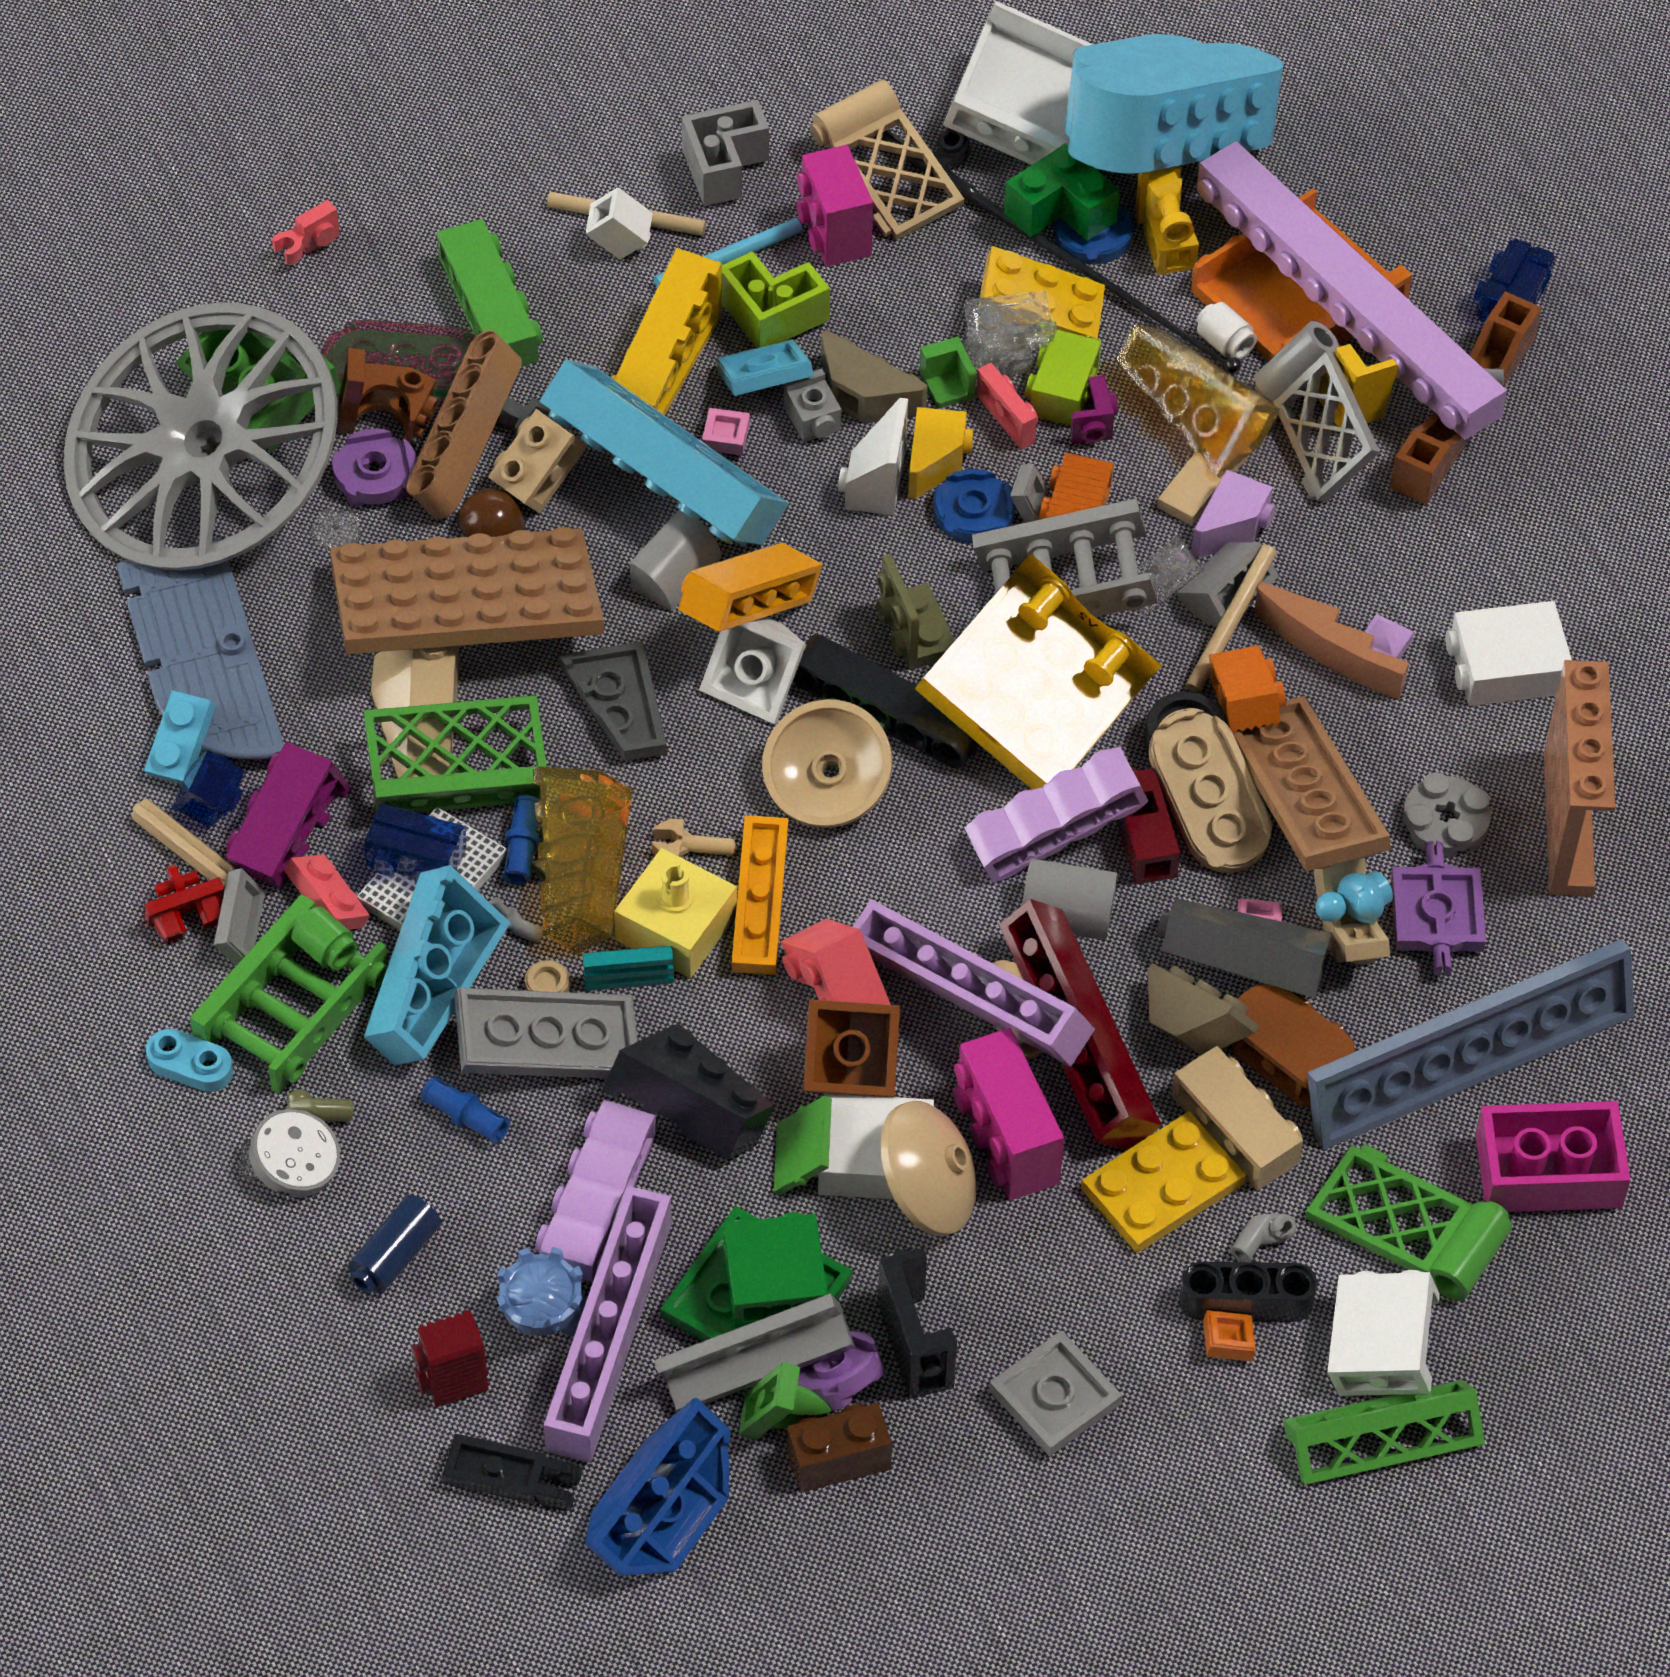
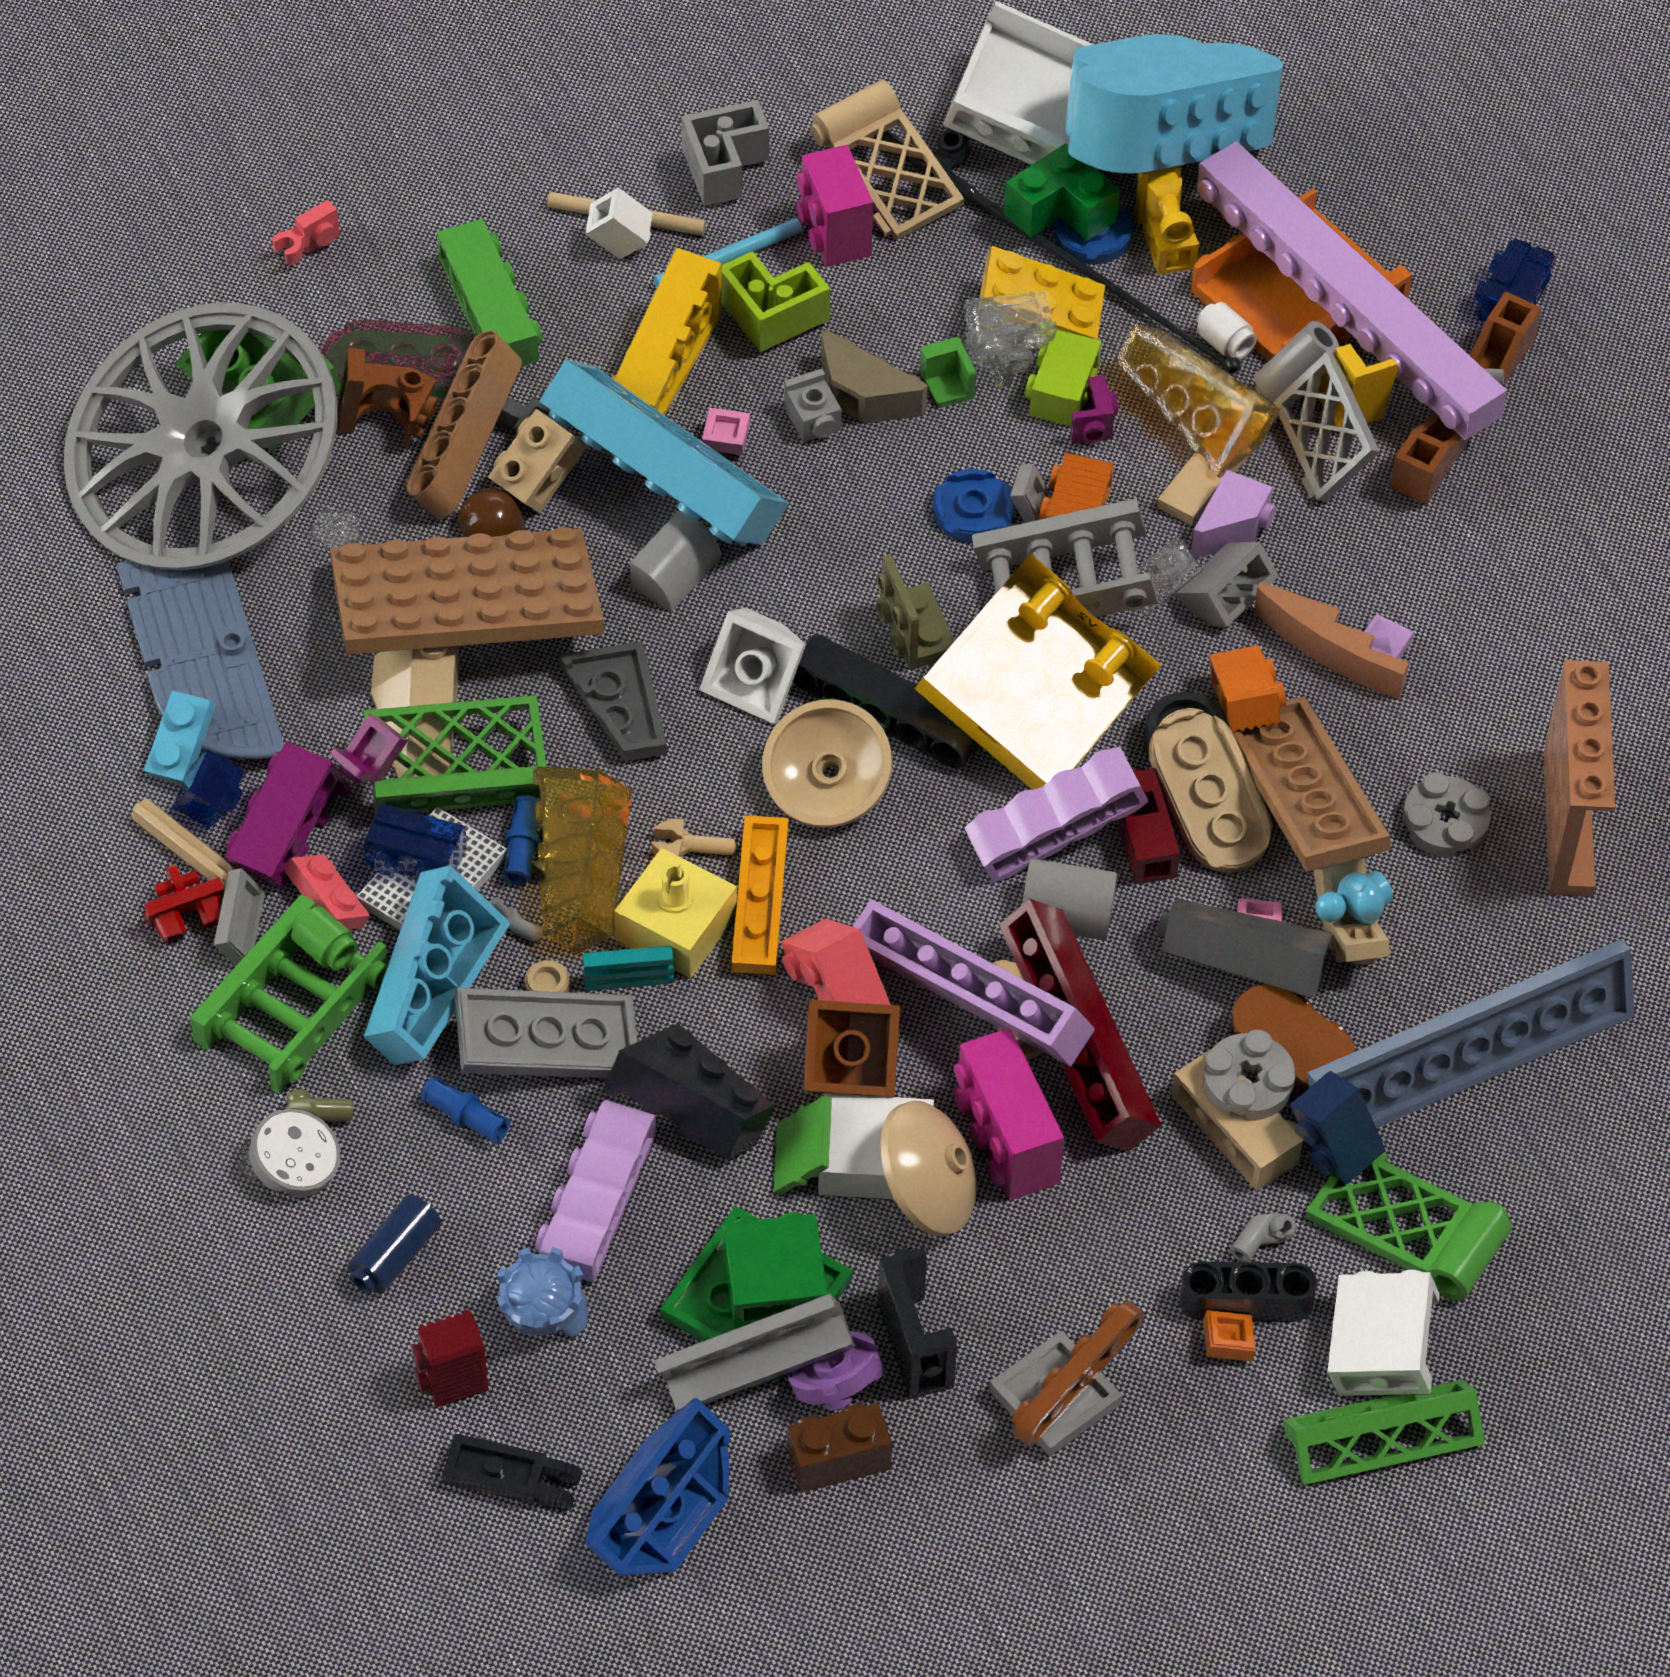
medium azure plate [146,1029,233,1092] -> none
medium lavender plate [332,429,416,506] -> none
lavender brick [544,1185,672,1463] -> none
light orange brick [678,542,823,632] -> none
medium azure tile [716,339,814,396] -> none
bright green tile [739,1362,831,1440] -> none
white slope [838,398,908,516] -> none
yellow slope [908,407,974,499] -> none
coral plate [976,362,1038,450] -> none
yellow plate [1081,1111,1246,1253] -> none
dark tan slope [1148,963,1260,1055] -> none
tan bar [1185,544,1277,693] -> none
medium lavender plate [1391,840,1486,976] -> none
white brick [1445,601,1572,706] -> none
dark pink brick [1475,1101,1631,1212] -> none
none -> magenta bracket [329,714,408,784]
none -> dark orange plate [1011,1300,1145,1447]
none -> light grey plate [1203,1030,1295,1120]
none -> dark blue brick [1290,1071,1386,1185]

